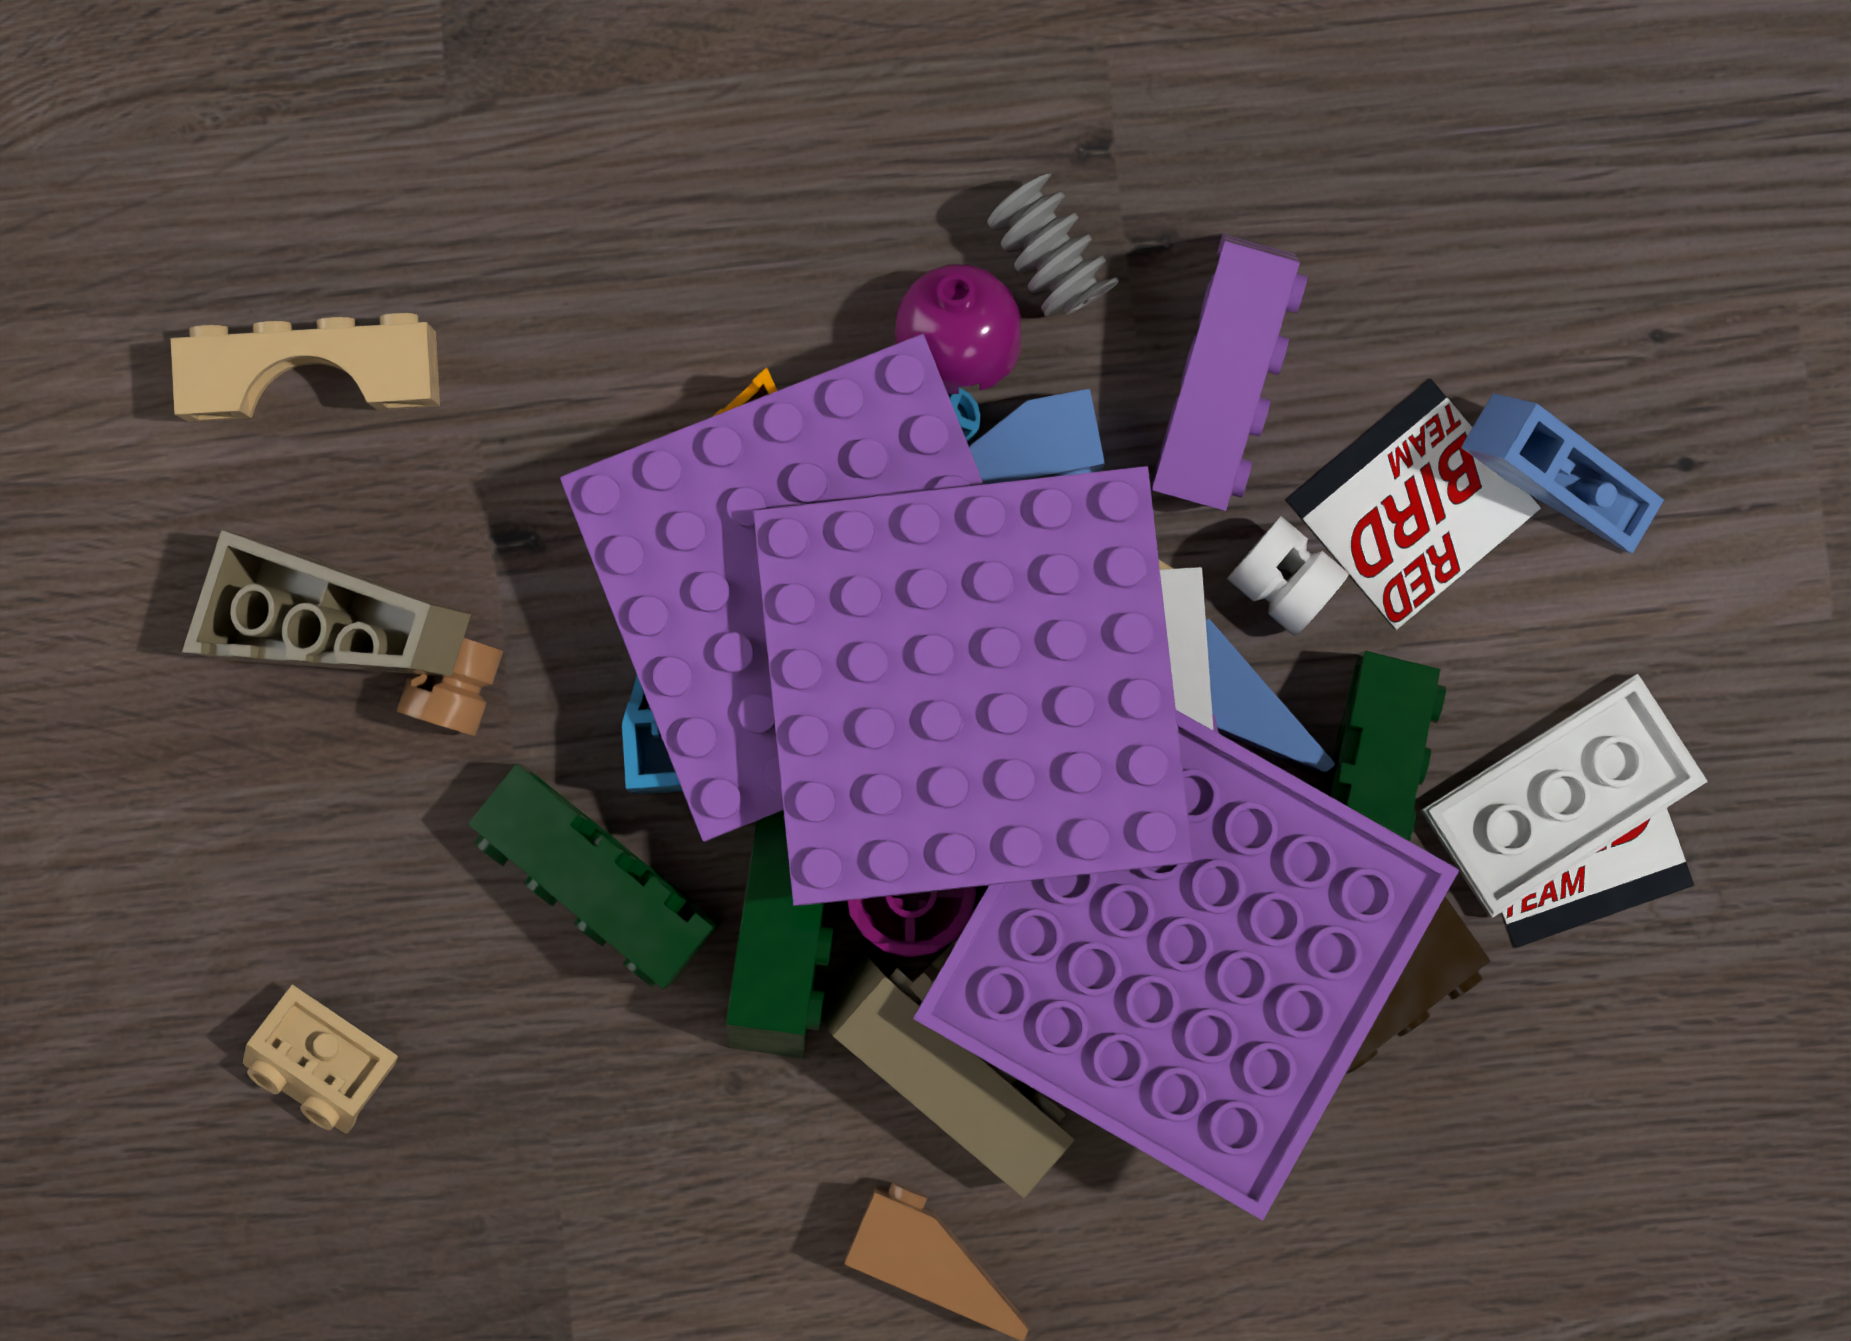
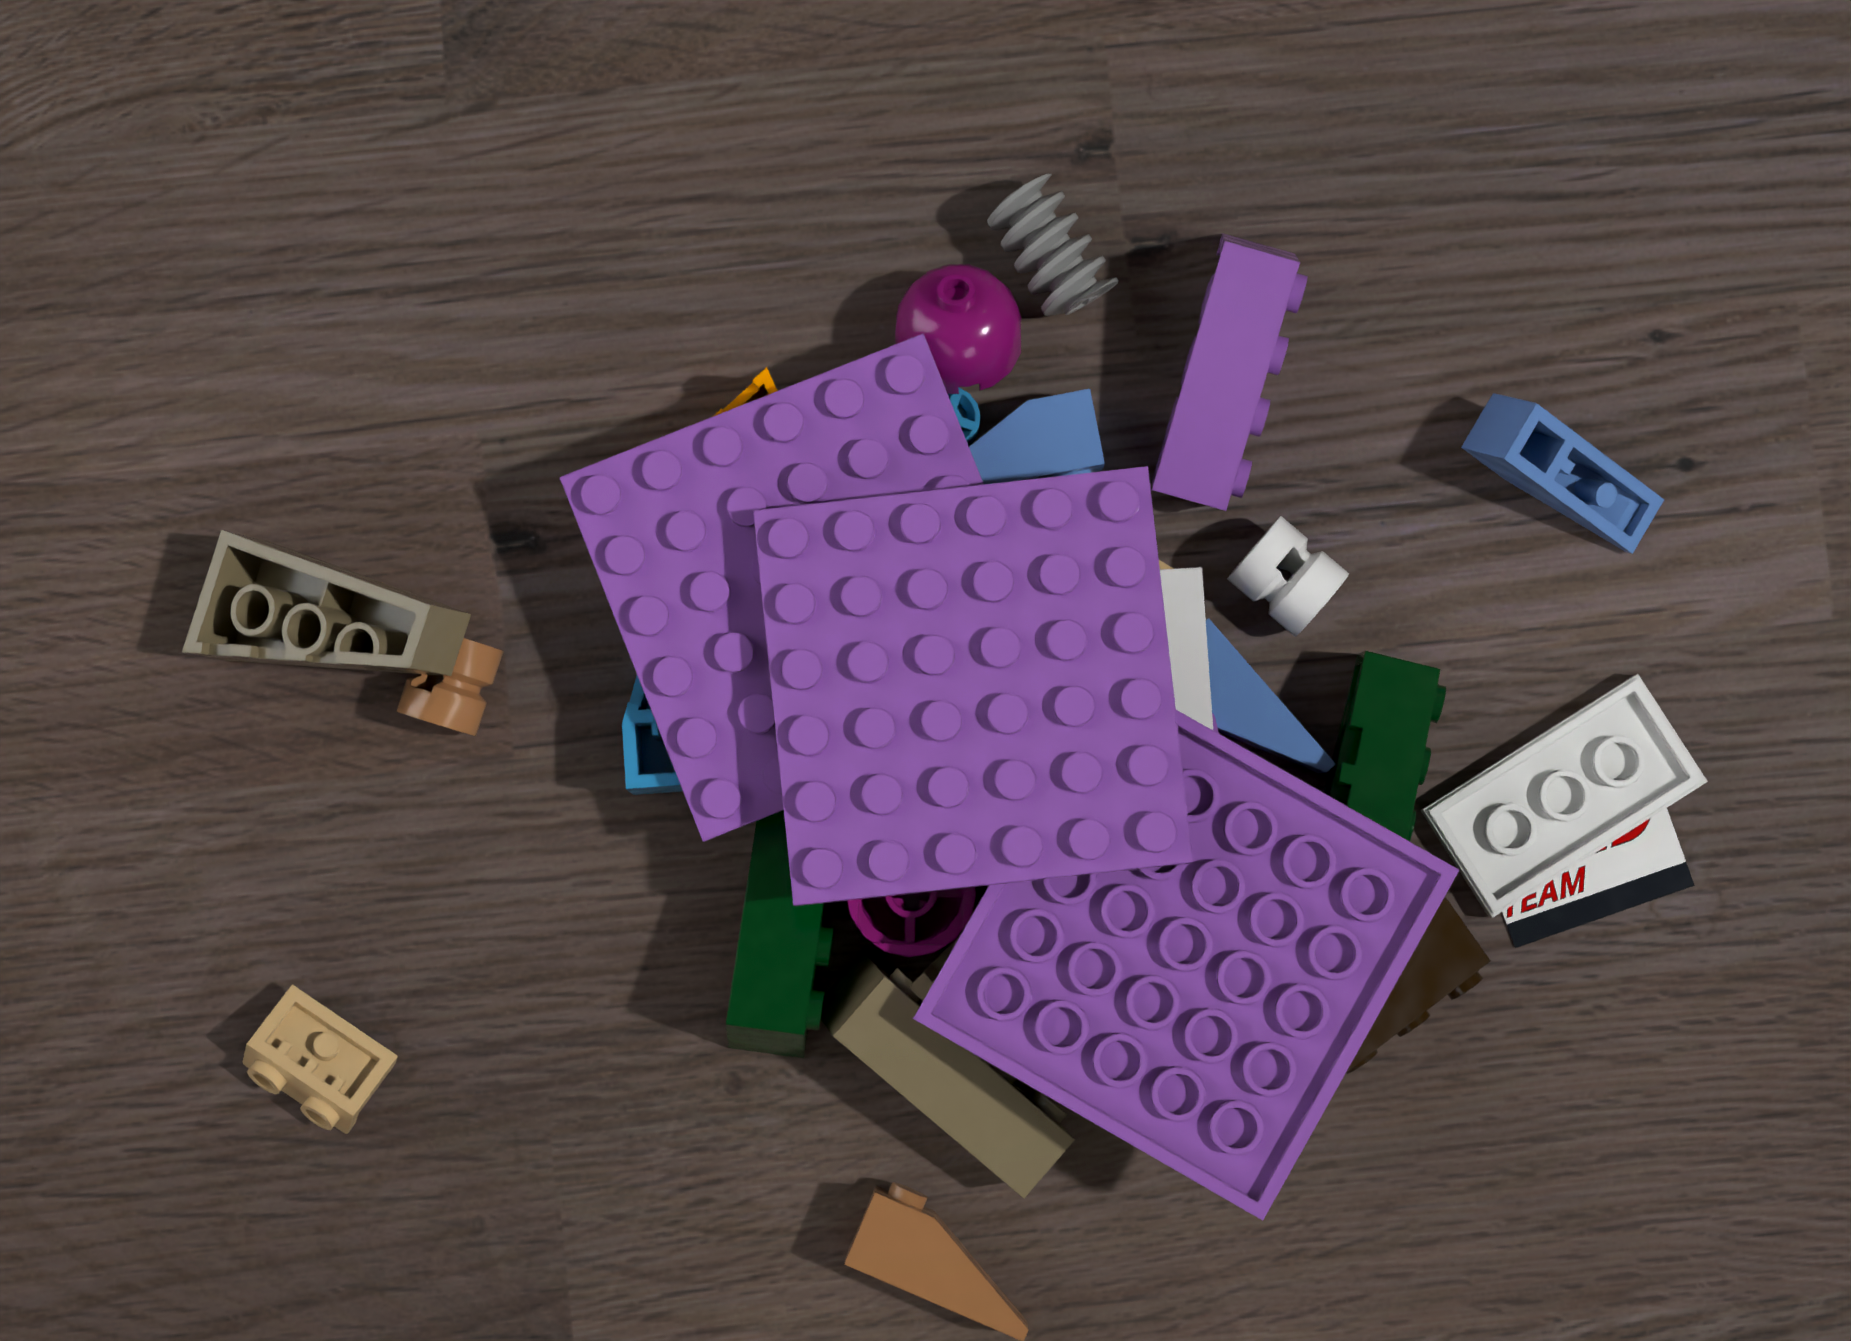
tan arch [171,313,440,422] -> none
dark green wedge [468,764,721,989] -> none
sticker [1286,379,1541,630] -> none

